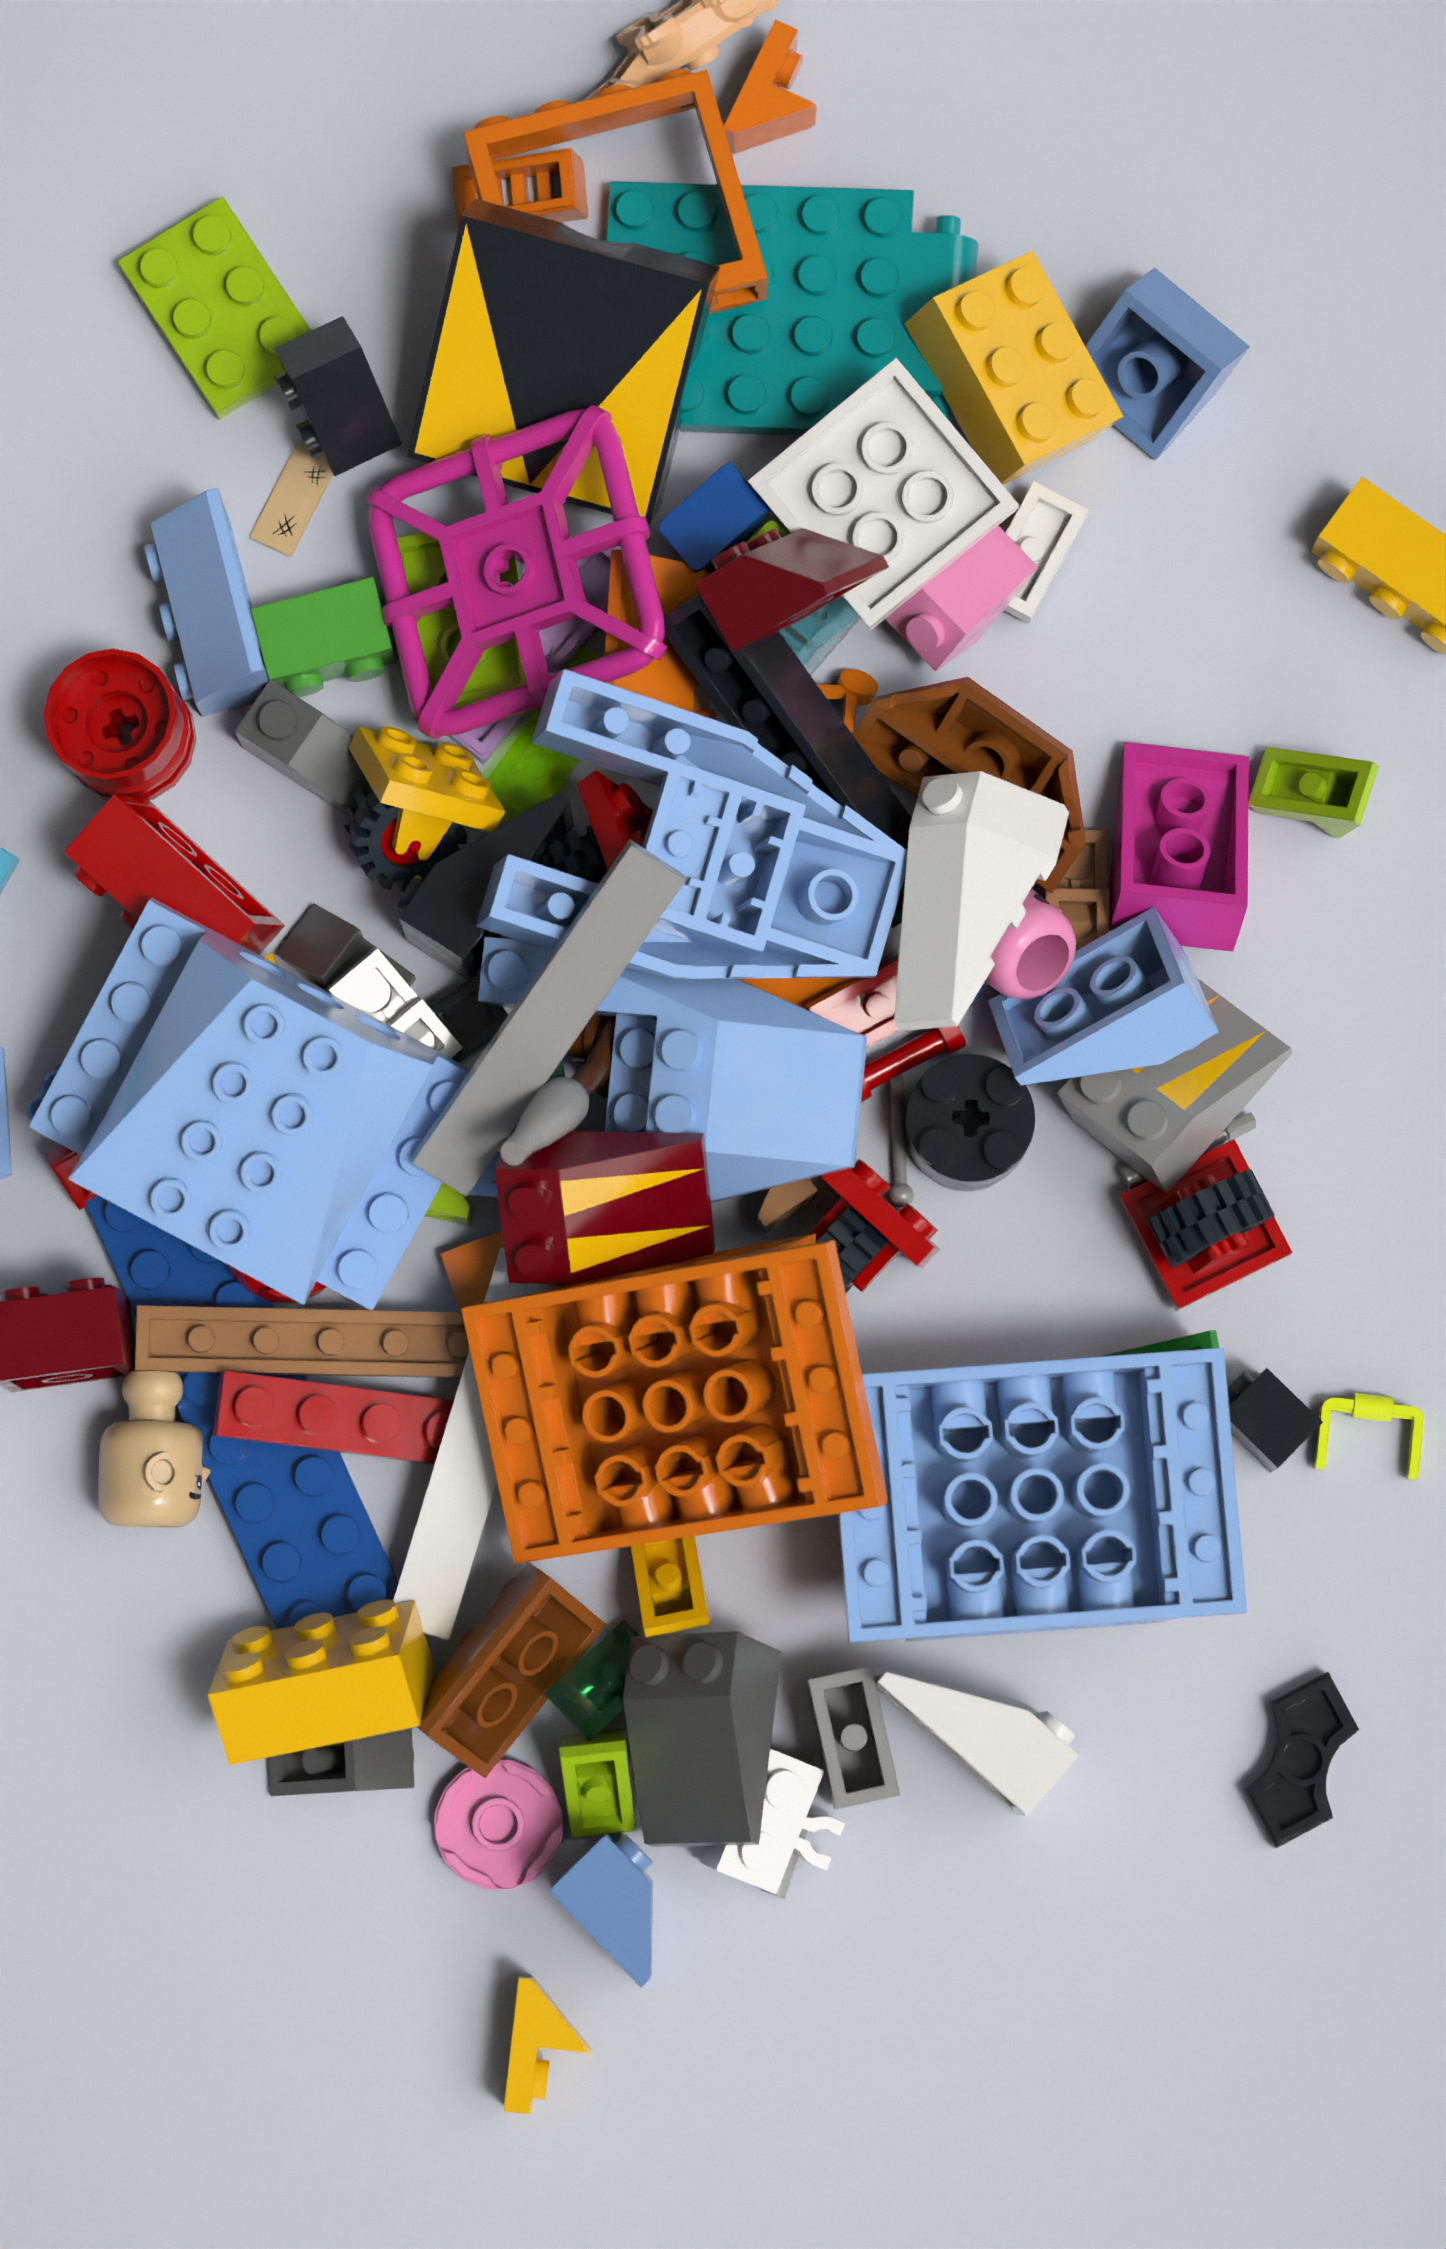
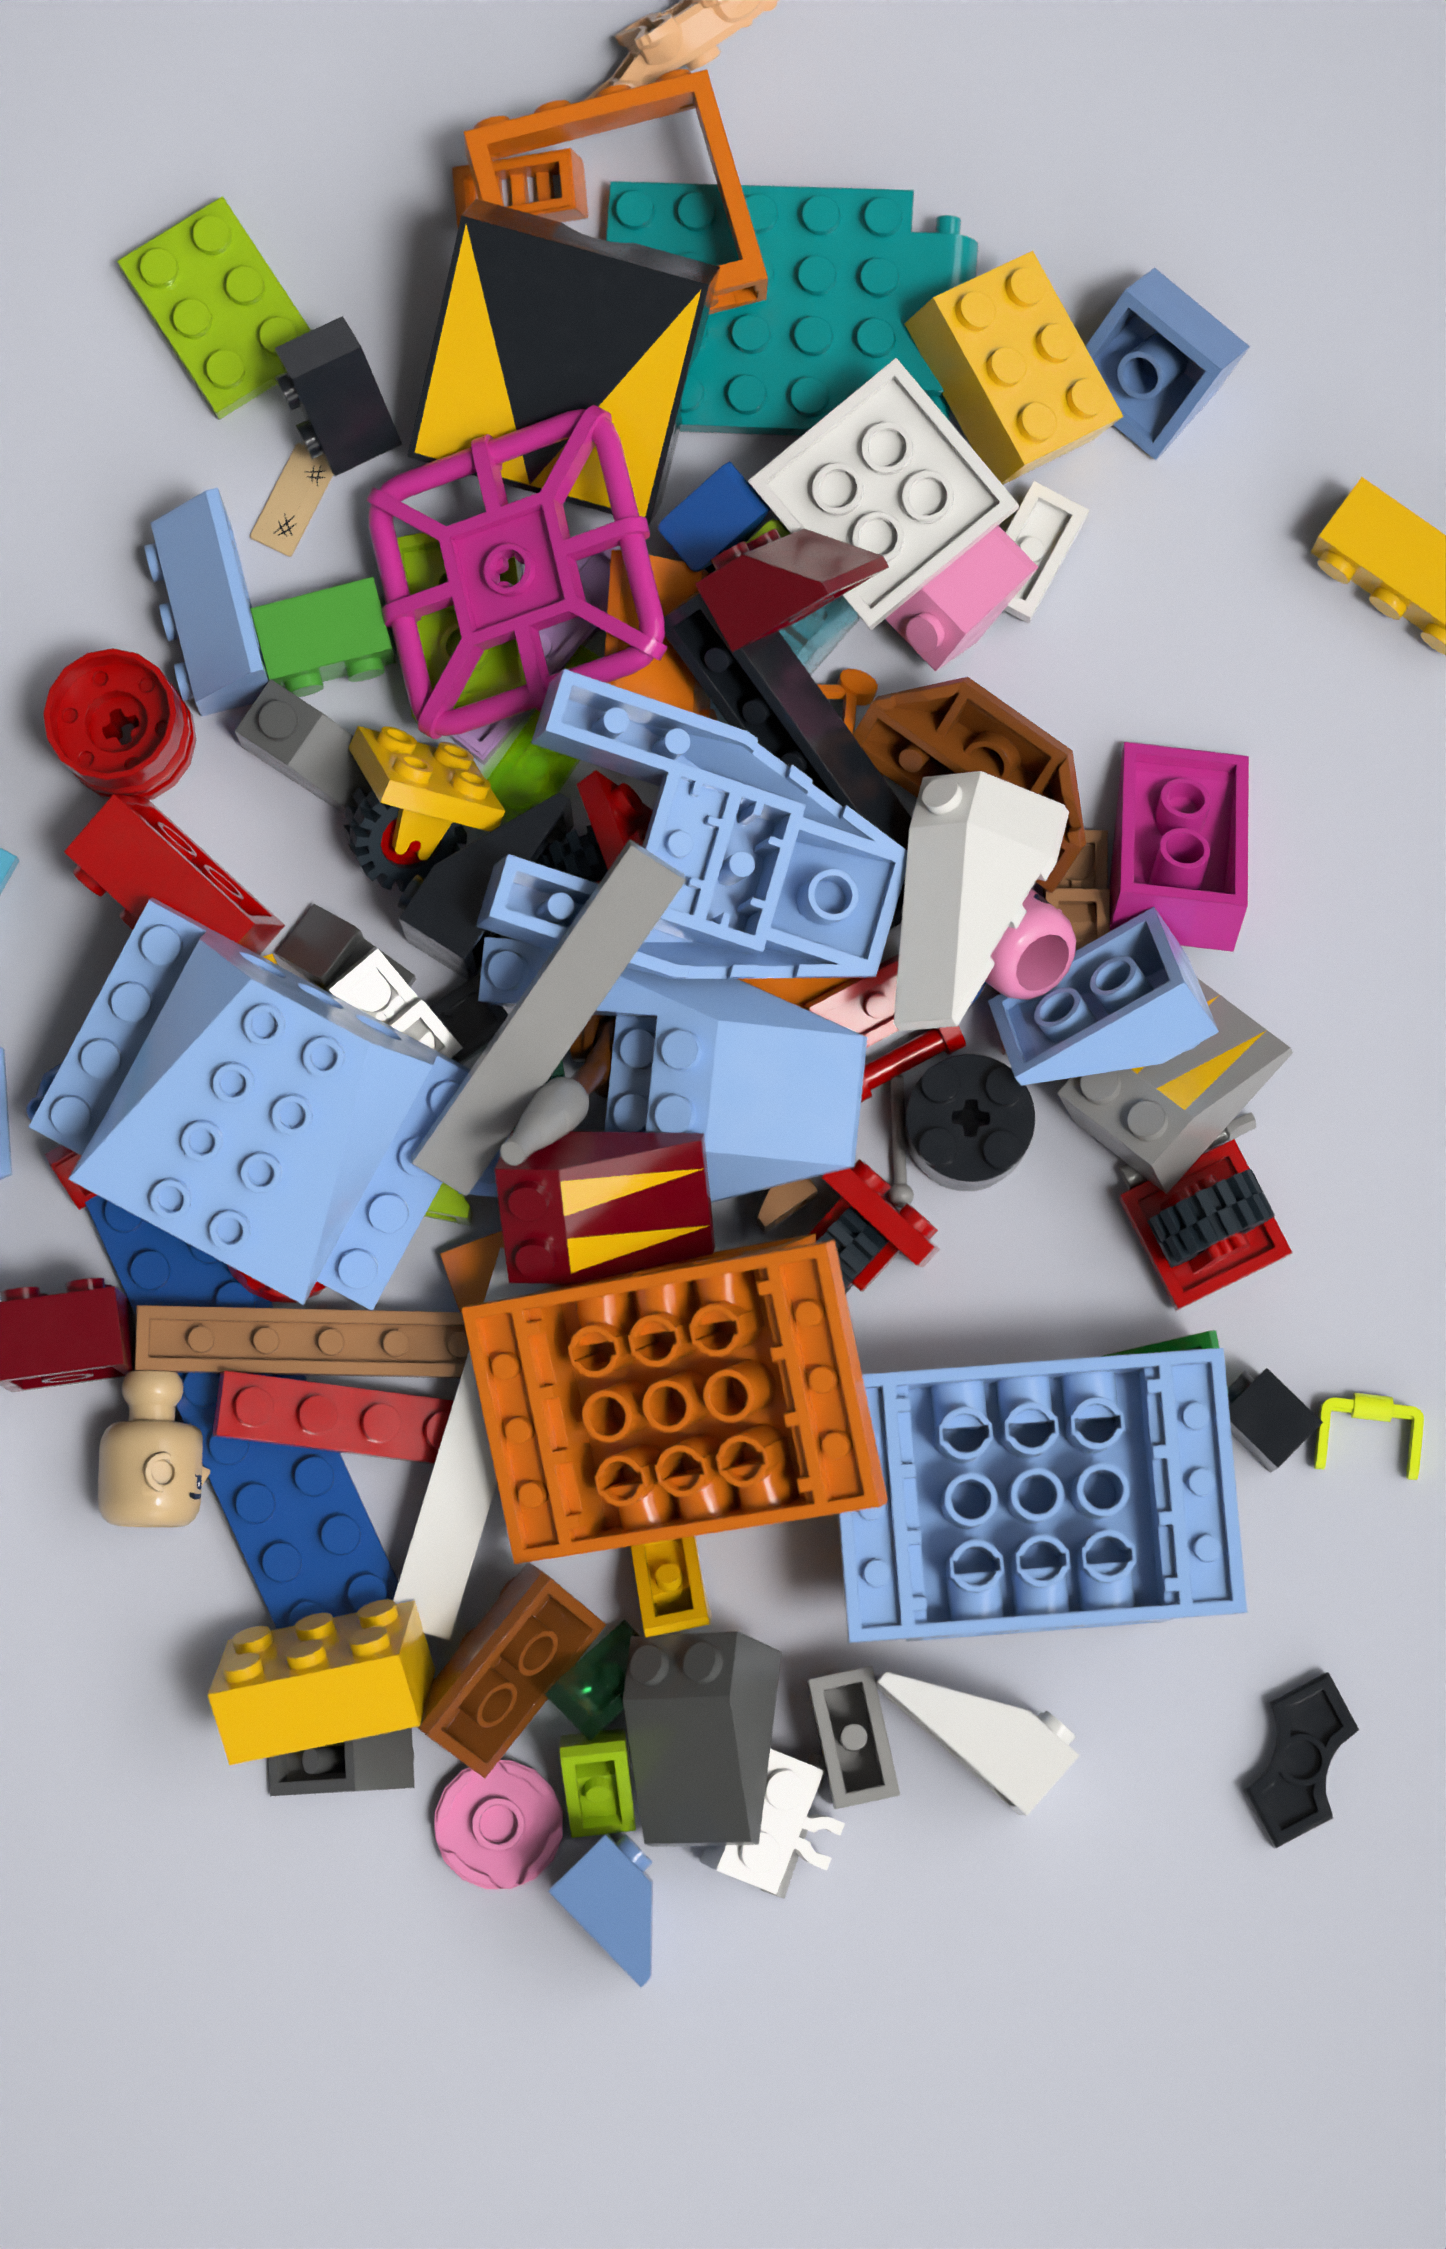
yellow slope [504,1976,591,2114] -> none
orange slope [724,19,817,154] -> none
lime slope [1249,746,1379,838] -> none

